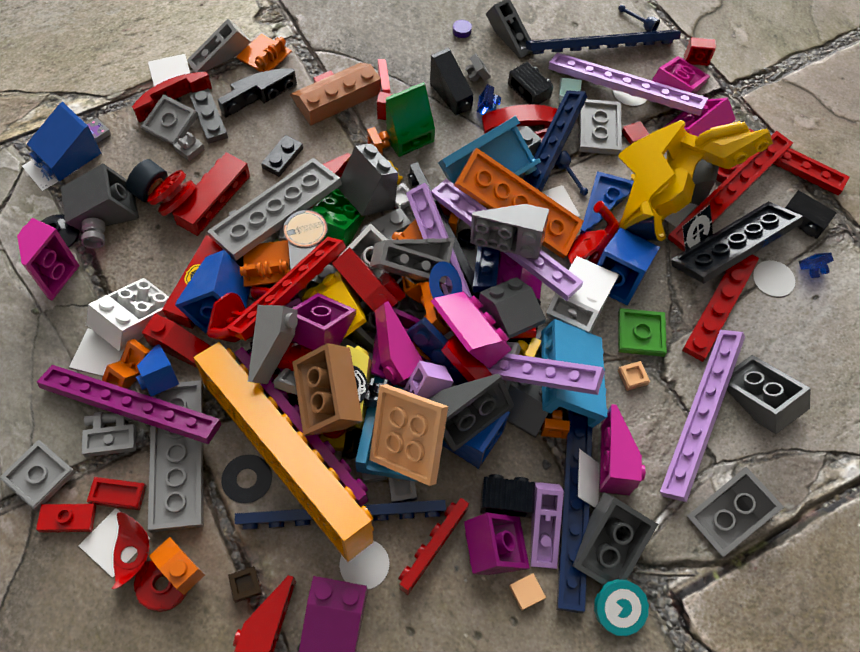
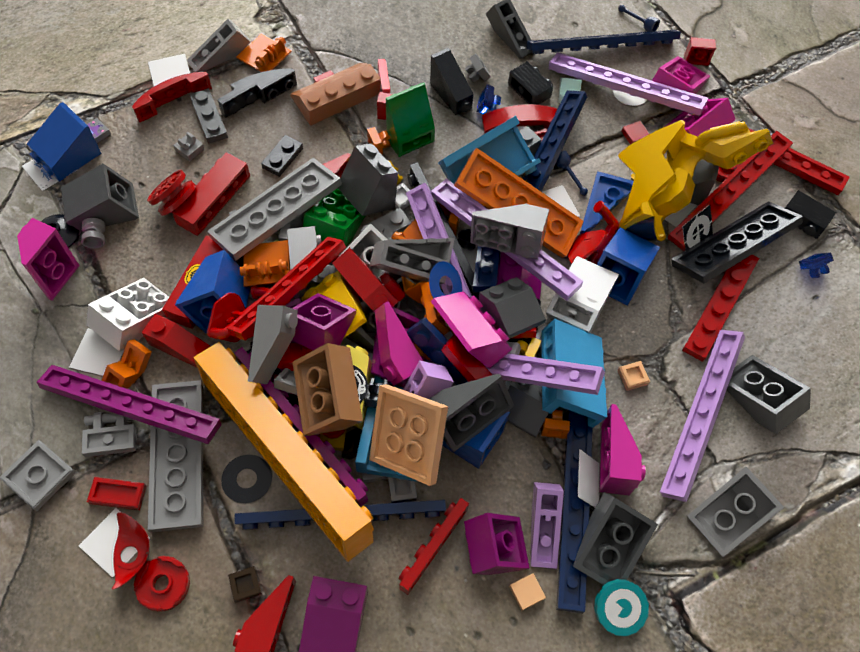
red plate [36,504,96,533] -> none
black wheel [126,159,168,202] -> none
blue slope [136,344,179,397] -> none
light grey tile [141,94,199,146] -> none
orange slope [149,537,205,595] -> none
tan sticker [283,210,327,247] -> none
white sticker [339,541,389,589] -> none
tile [453,20,472,38] -> none
black brick [480,474,535,518] -> none
light grey plate [579,99,622,155] -> none
bright green tile [618,308,667,357] -> none
white sticker [753,260,795,297] -> none

